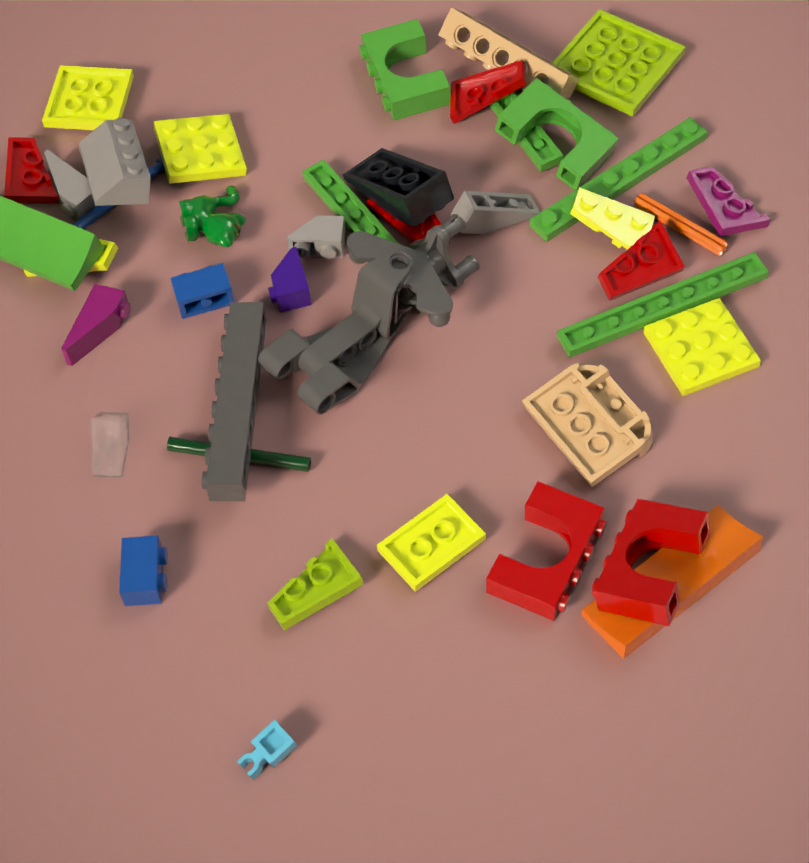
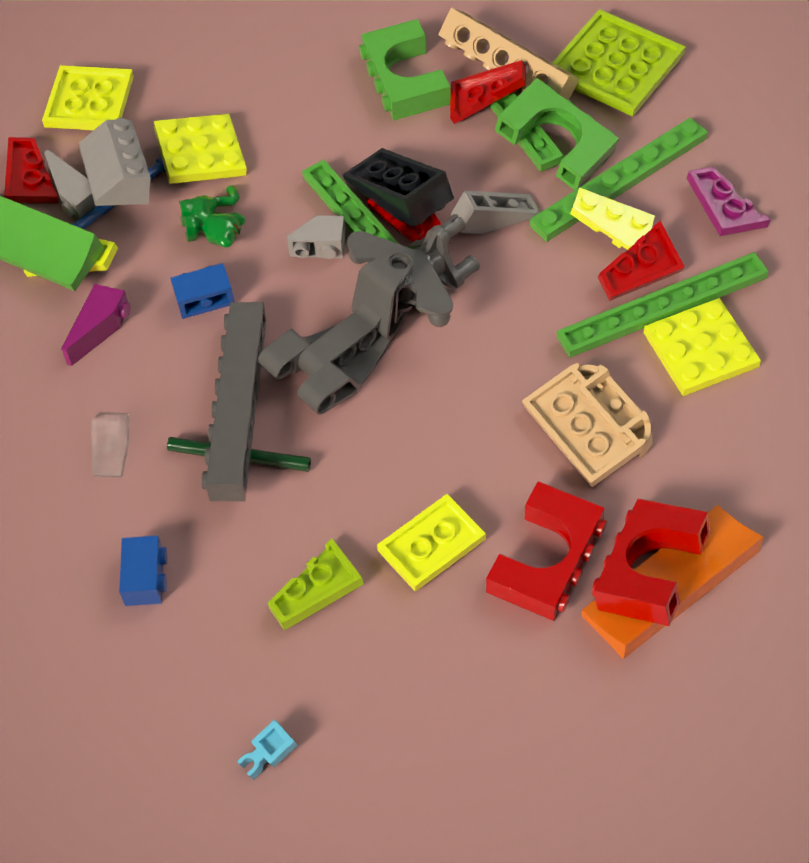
dark purple slope [268,247,312,313] -> none
orange axle [634,193,728,256] -> none

